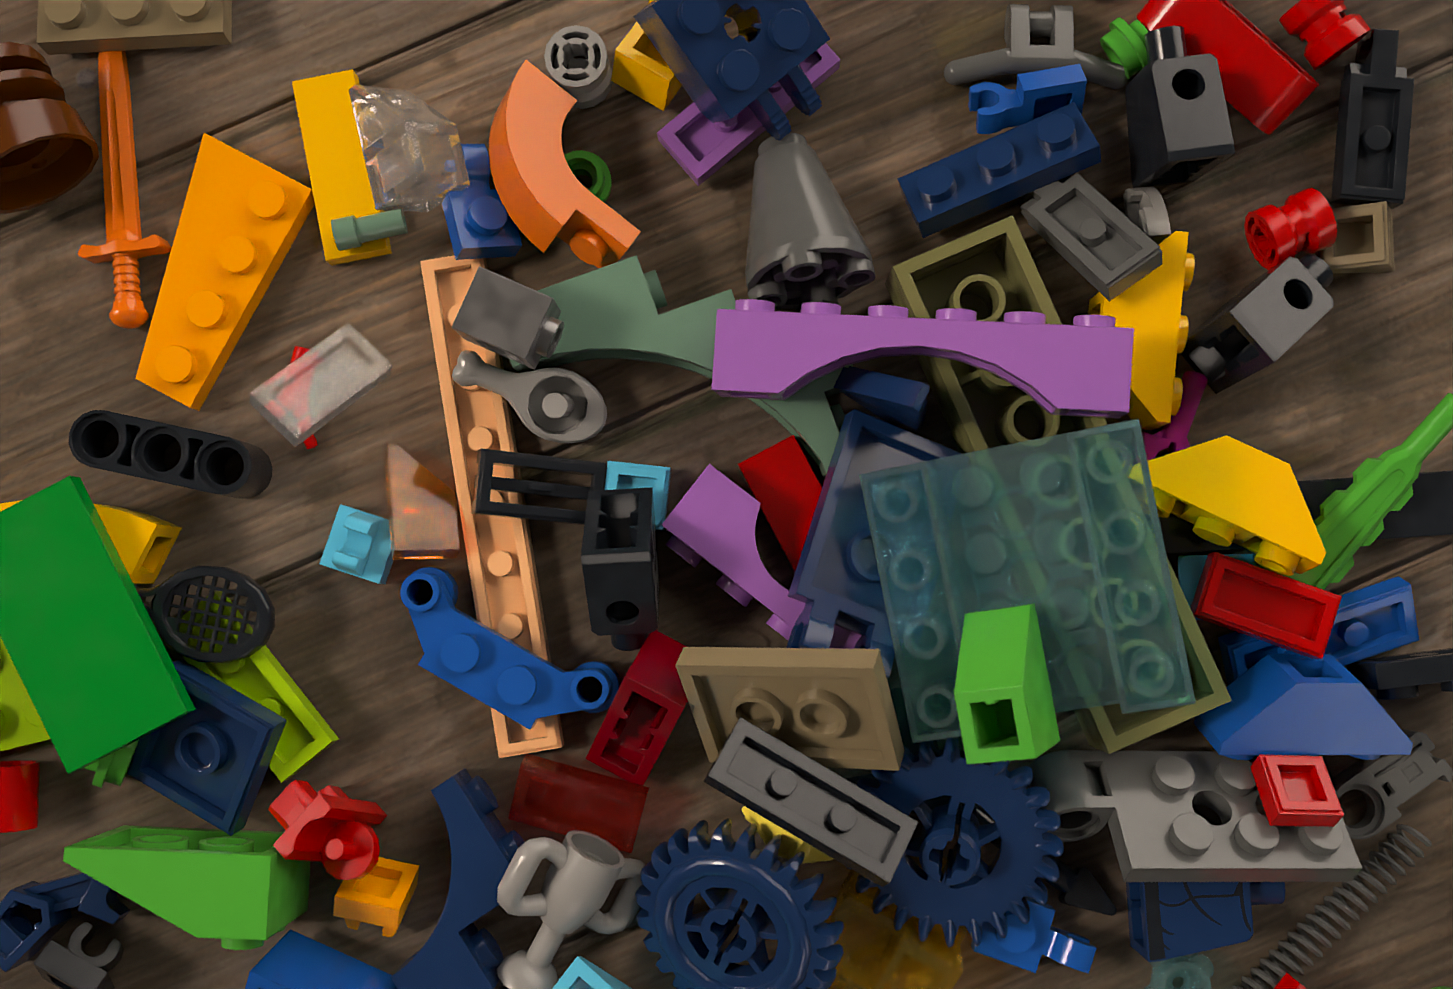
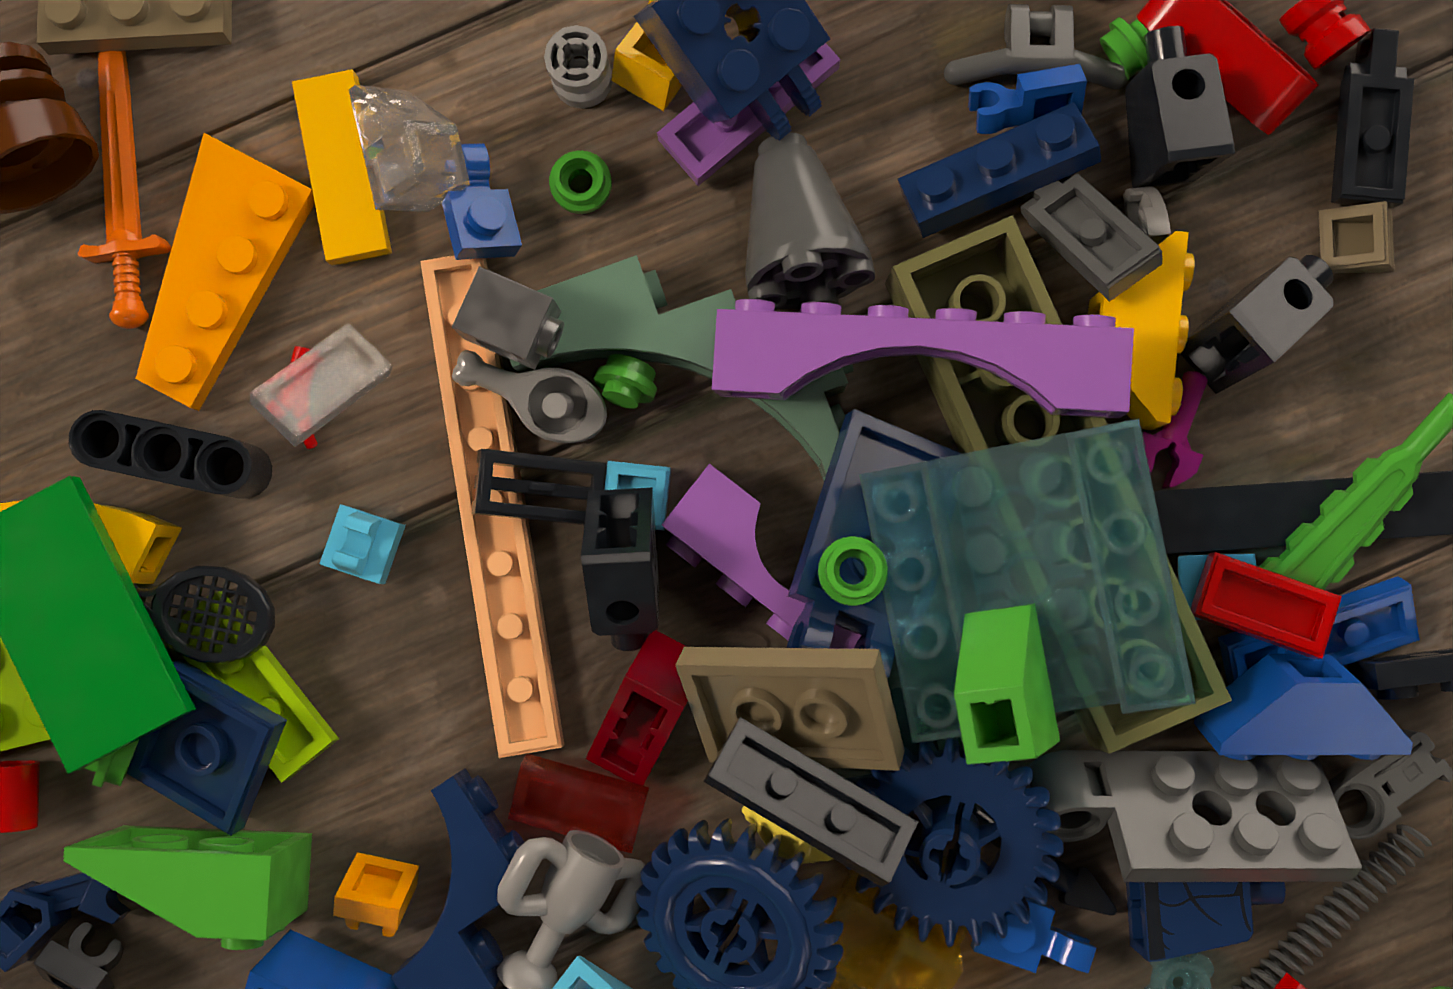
red hips [268,780,388,881] -> none
sand green piece [331,208,408,251] -> none
clear orange tile [385,444,460,560] -> none
blue plate [400,567,621,729] -> none
orange arch [489,60,641,268] -> none
red tile [738,435,822,573] -> none
dark blue tile [834,366,930,435] -> none
yellow slope [1129,435,1326,576] -> none
red wheel [1244,188,1337,270] -> none
red tile [1250,754,1344,827] -> none
none -> bright green plate [594,354,657,409]
none -> bright green plate [818,536,888,606]

